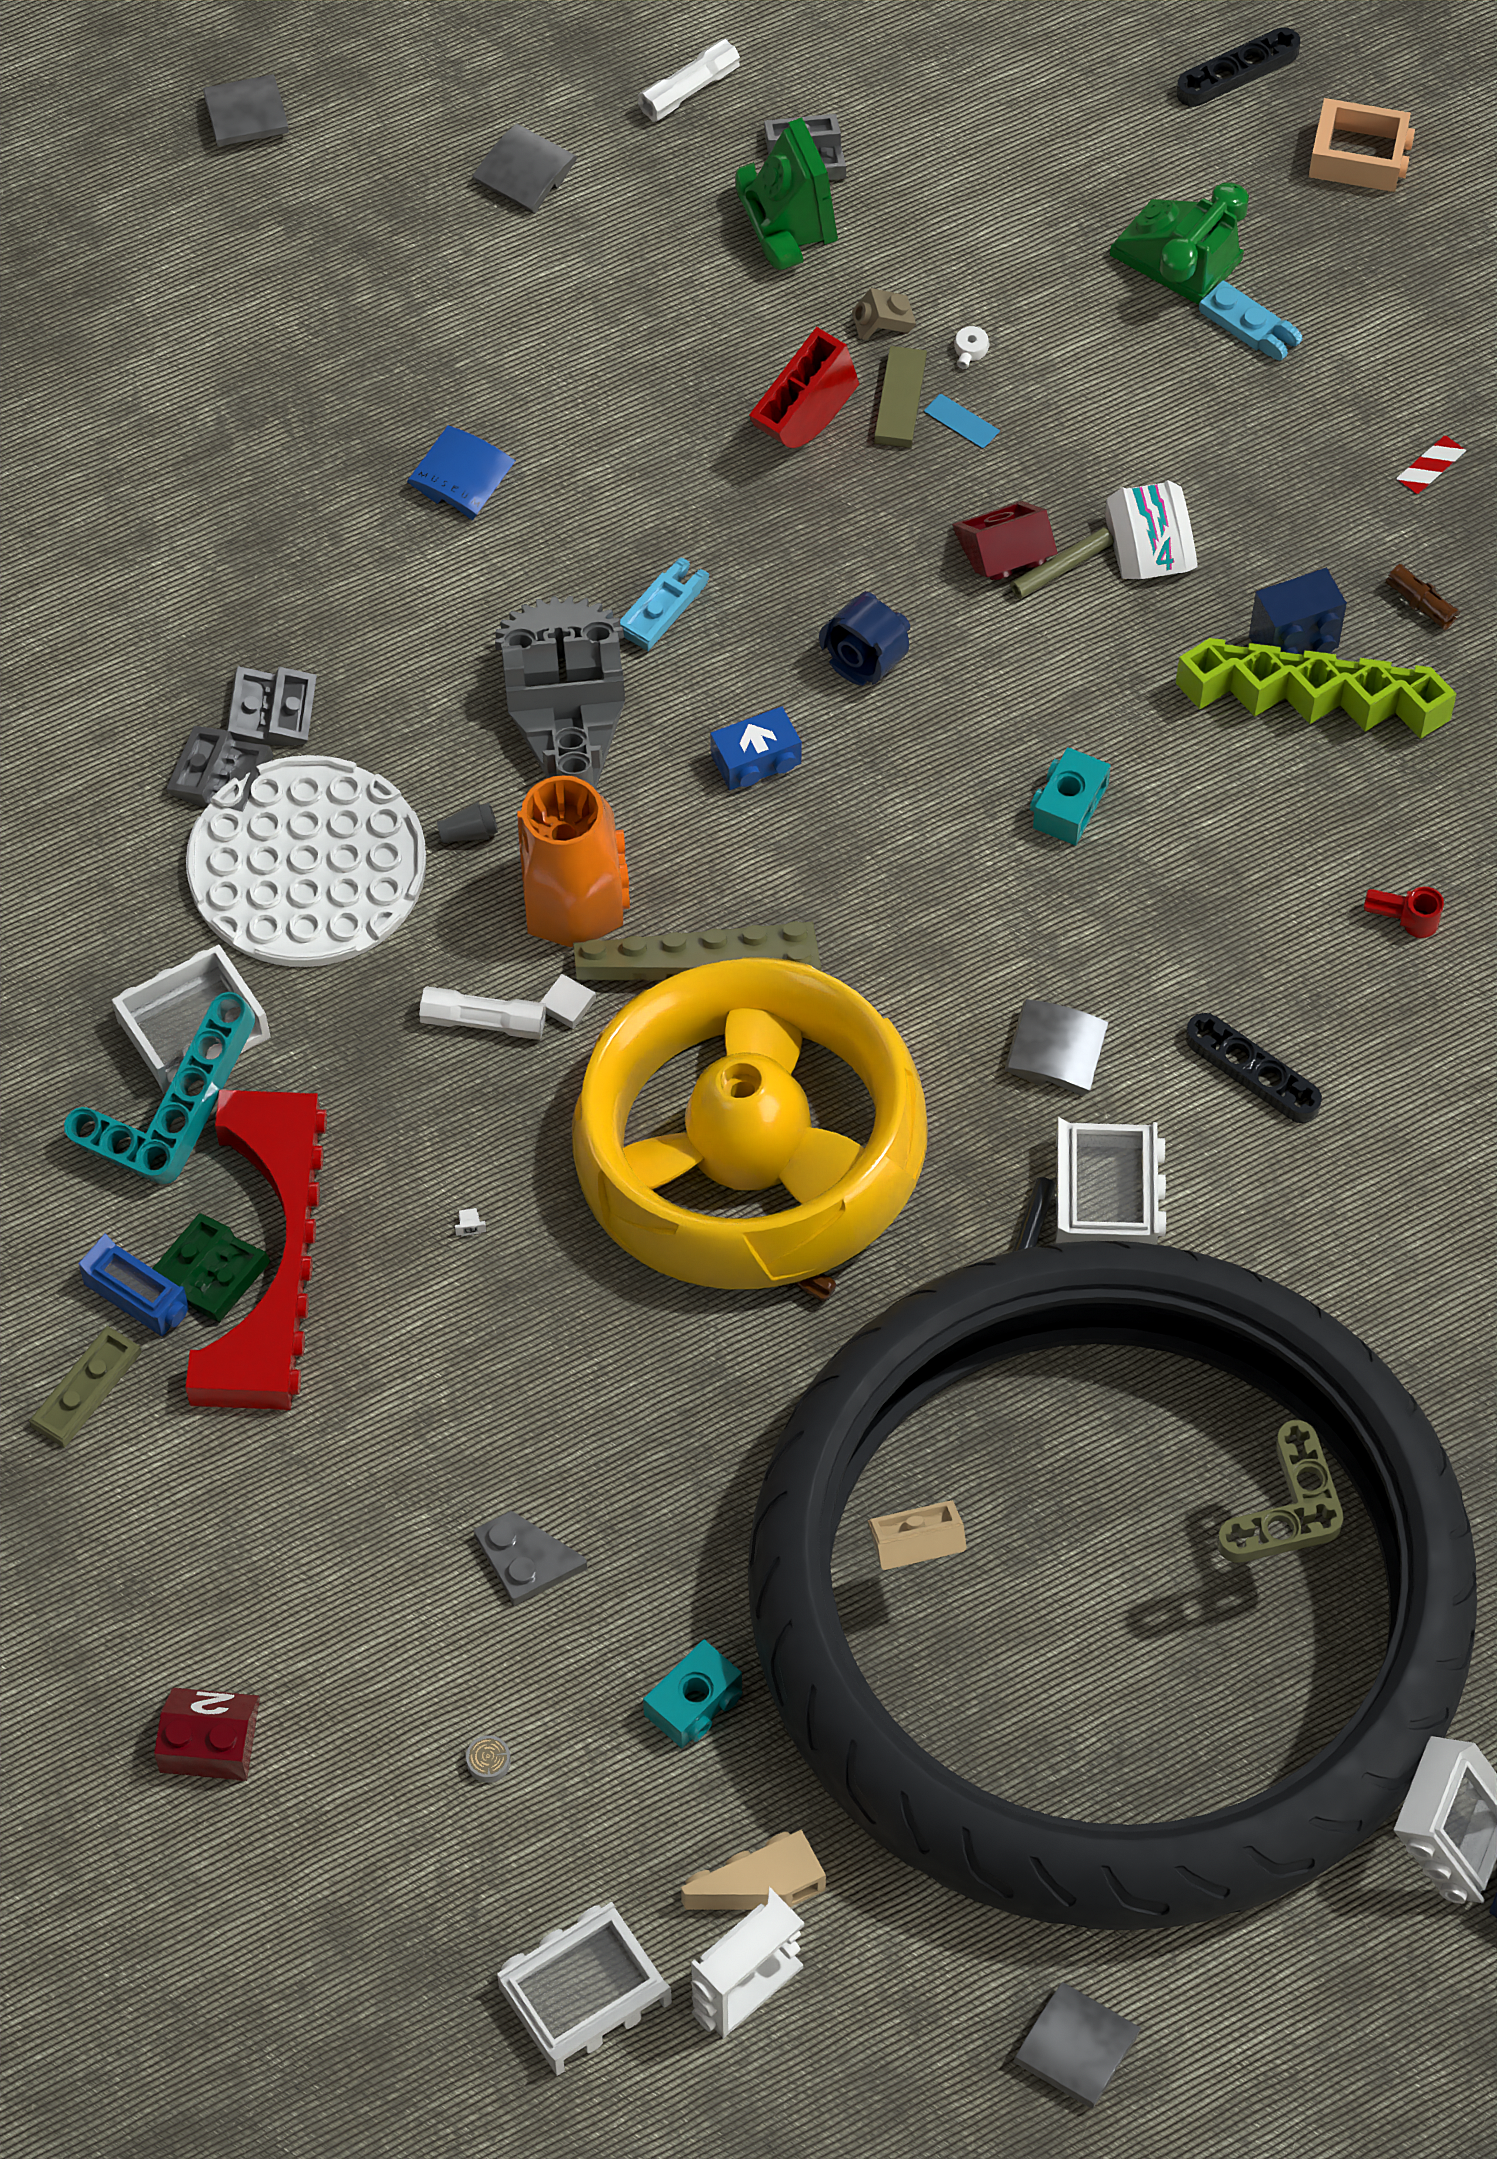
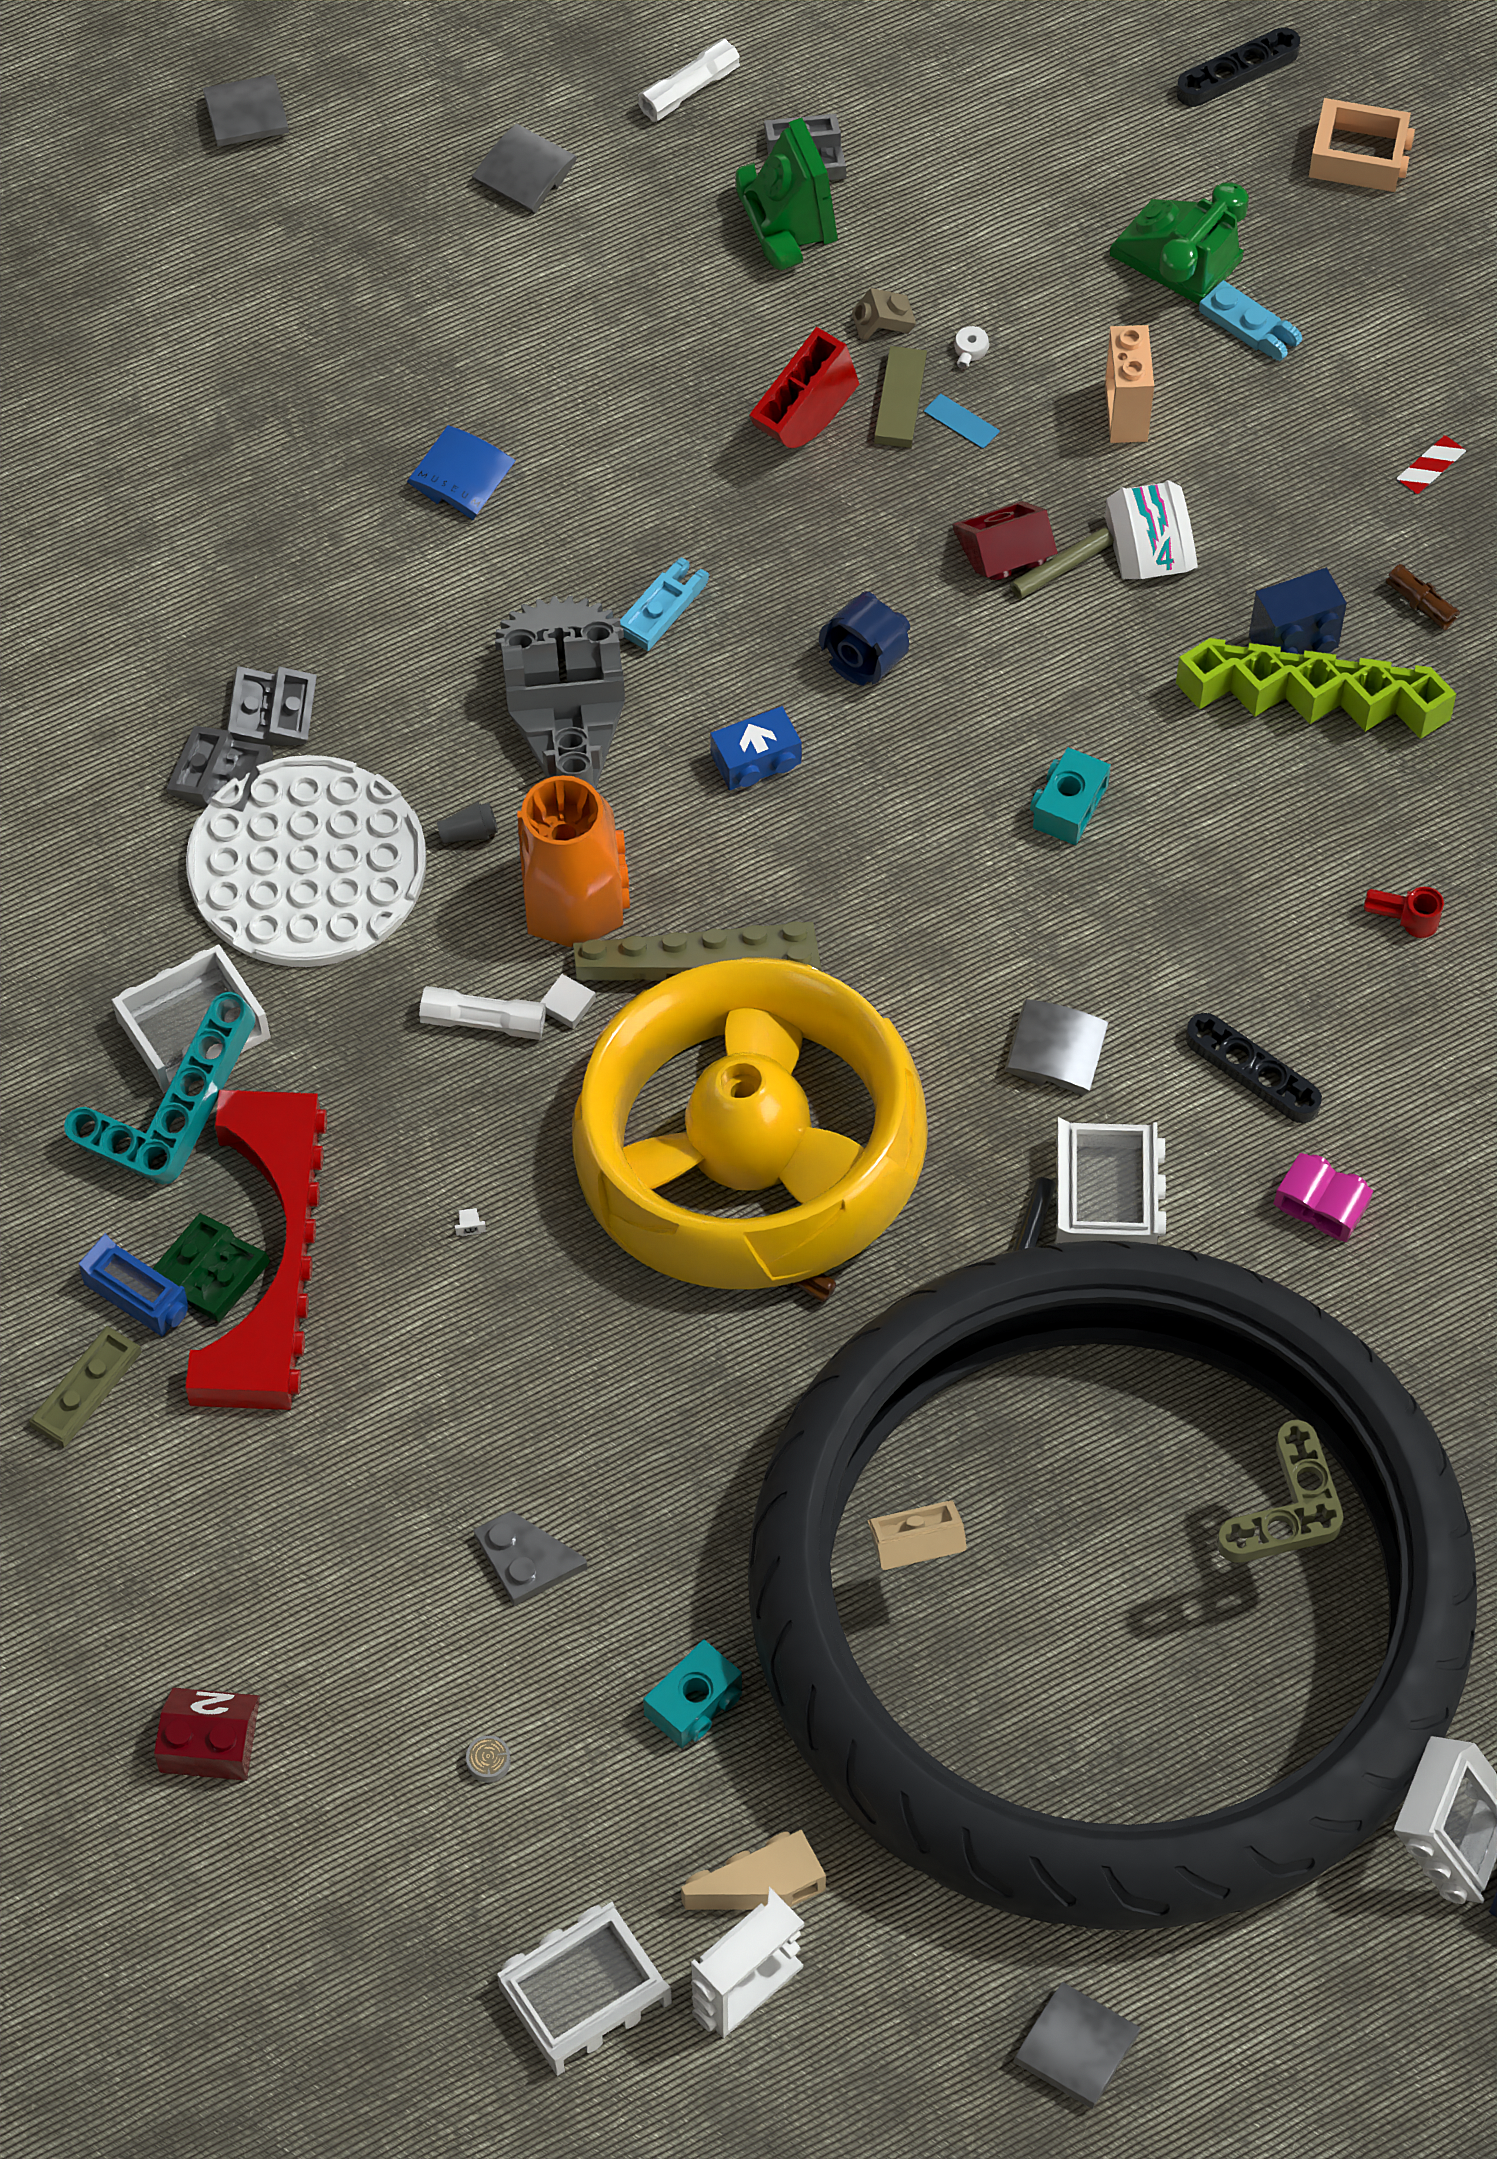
none -> light nougat window [1104,325,1154,443]
none -> dark pink brick [1273,1153,1373,1242]

